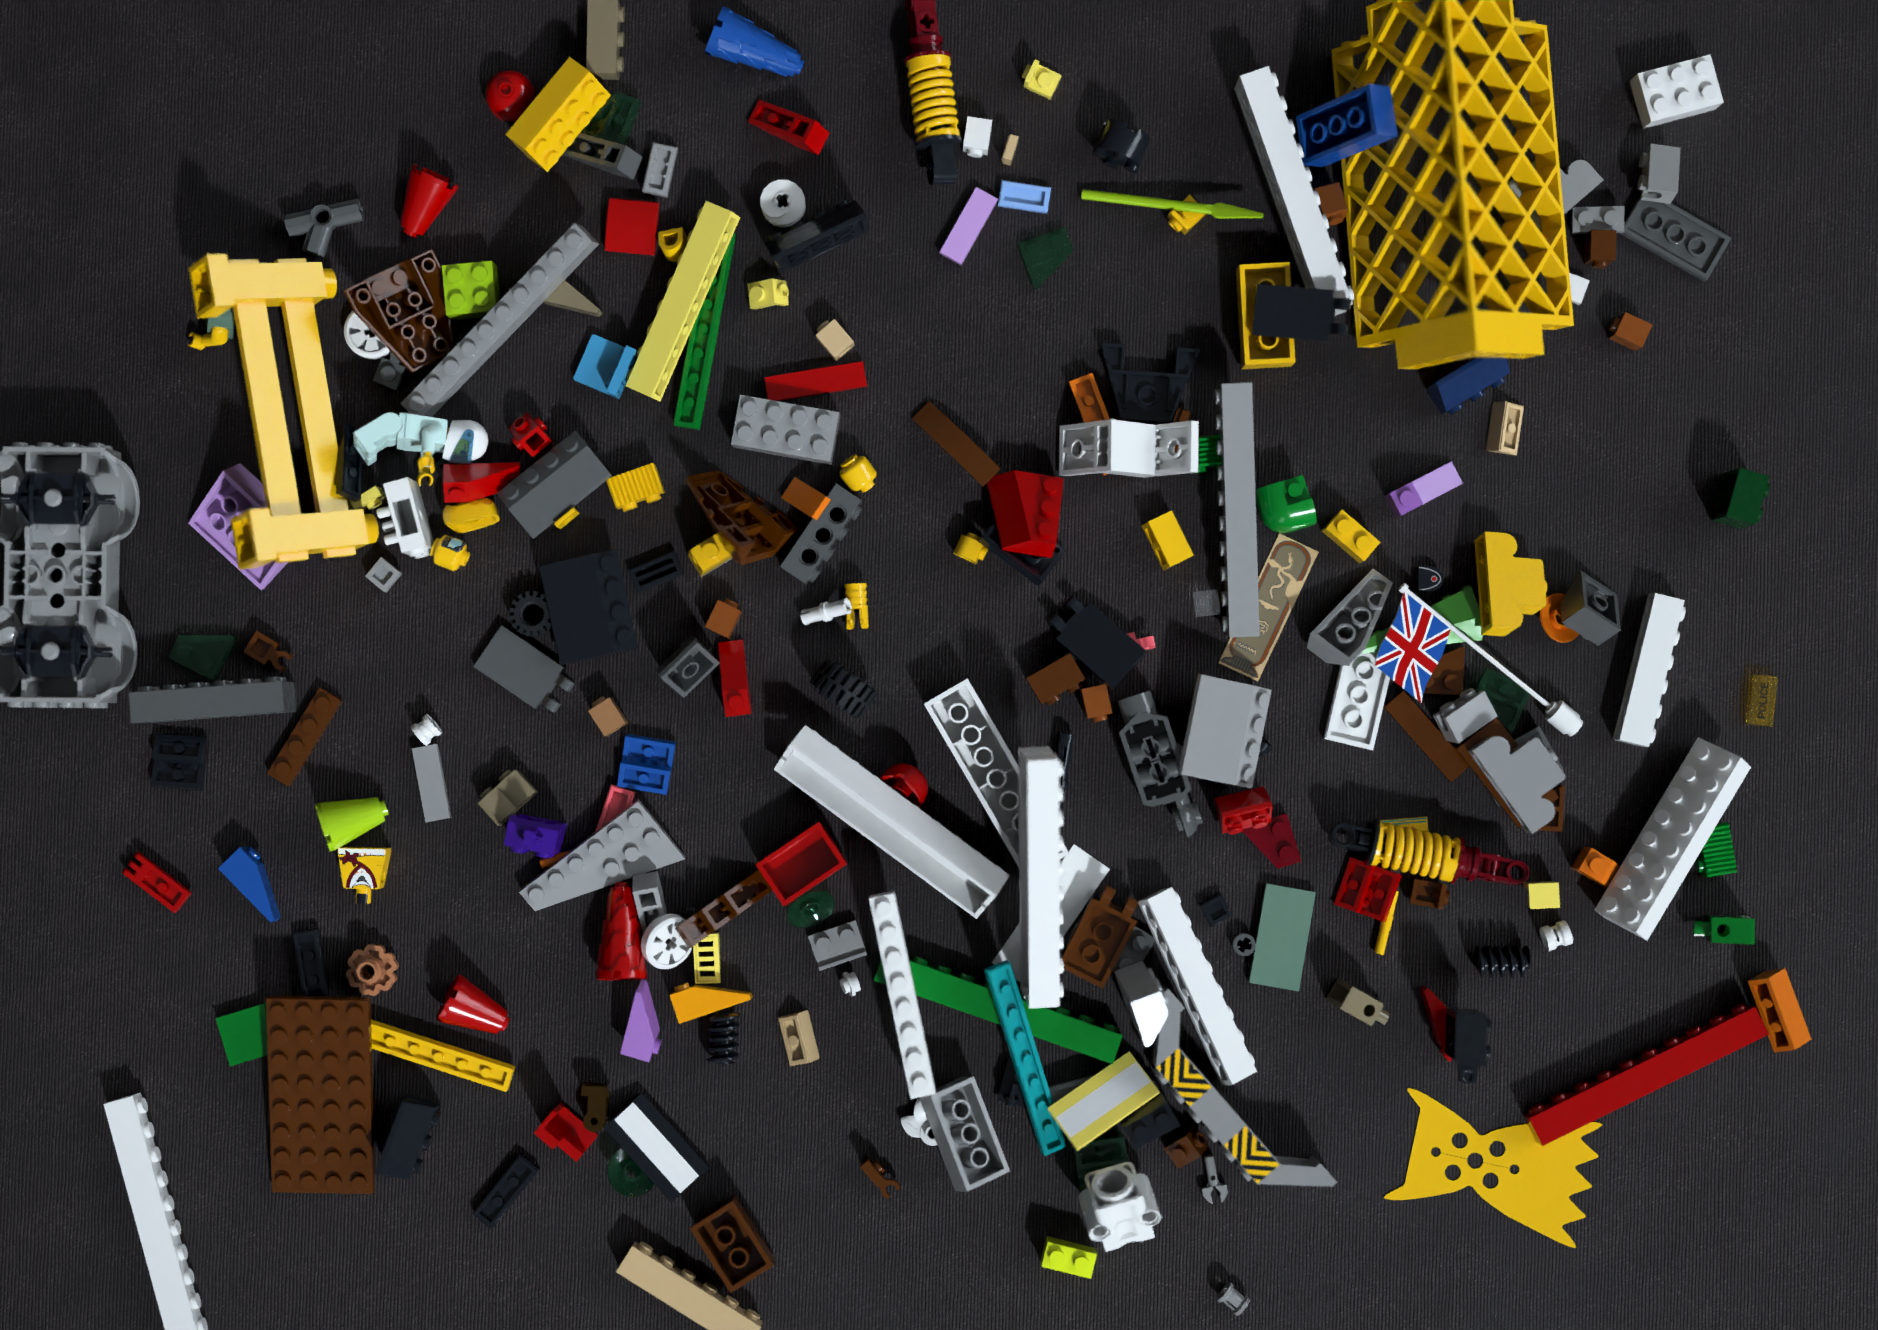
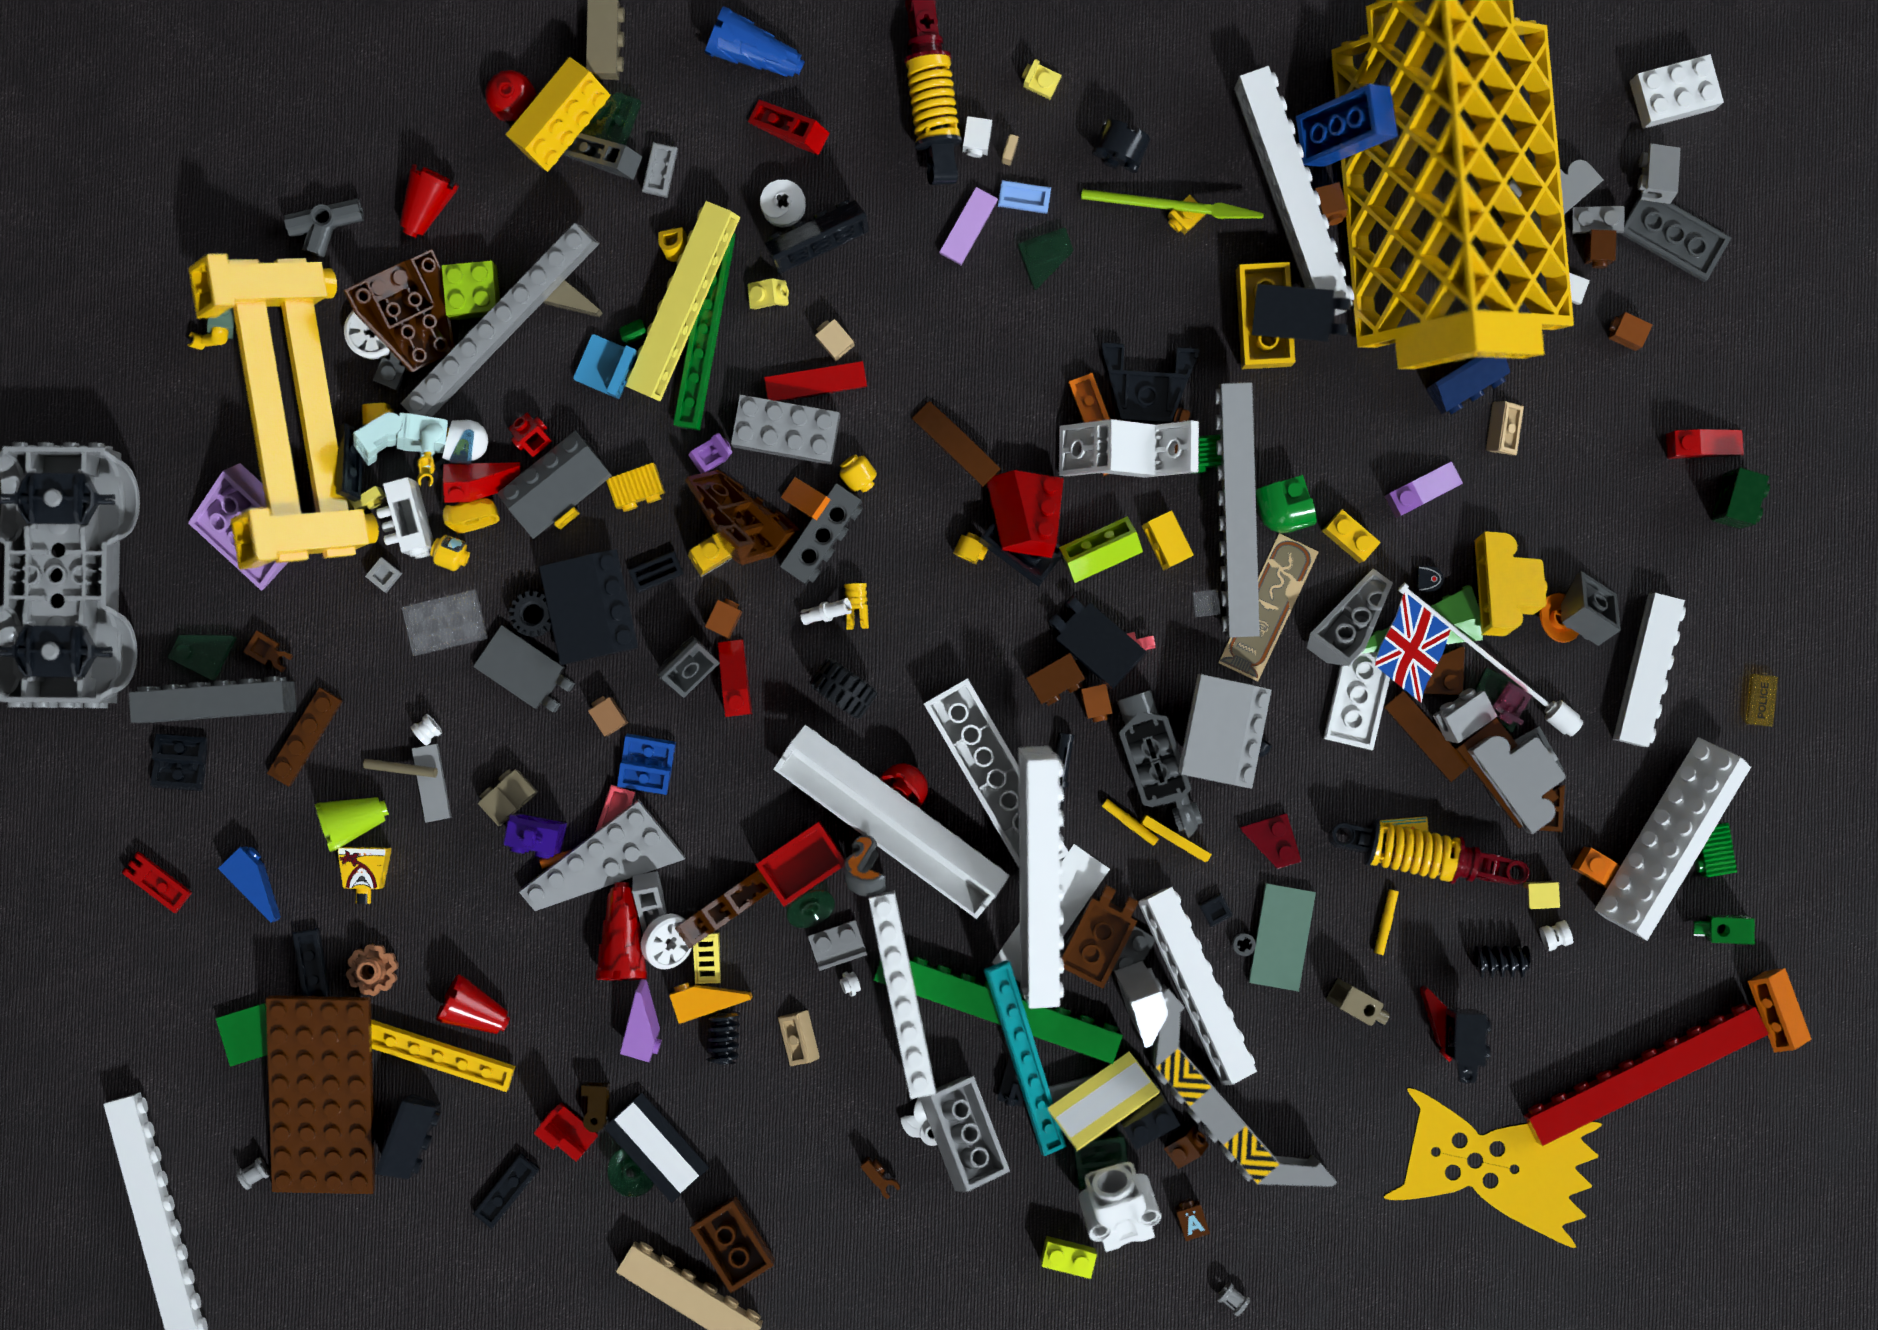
red slope [605,198,660,256] -> none
light grey bar [1201,1154,1228,1204] -> none
red slope [1215,786,1272,835] -> none
red slope [1334,857,1402,923] -> none
reddish brown bracket [1408,878,1450,910] -> none
none -> light grey bush [236,1157,271,1190]
none -> yellow plate [362,403,394,426]
none -> dark tan bar [363,759,438,778]
none -> clear plate [402,590,488,656]
none -> green slope [619,319,647,345]
none -> medium lavender bracket [688,433,732,473]
none -> dark grey animal [843,835,886,897]
none -> lime brick [1059,516,1143,583]
none -> yellow piece [1102,798,1159,846]
none -> yellow tile [1141,815,1212,862]
none -> reddish brown brick [1175,1199,1210,1241]
none -> clear pink bracket [1493,681,1533,725]
none -> red slope [1666,429,1744,459]

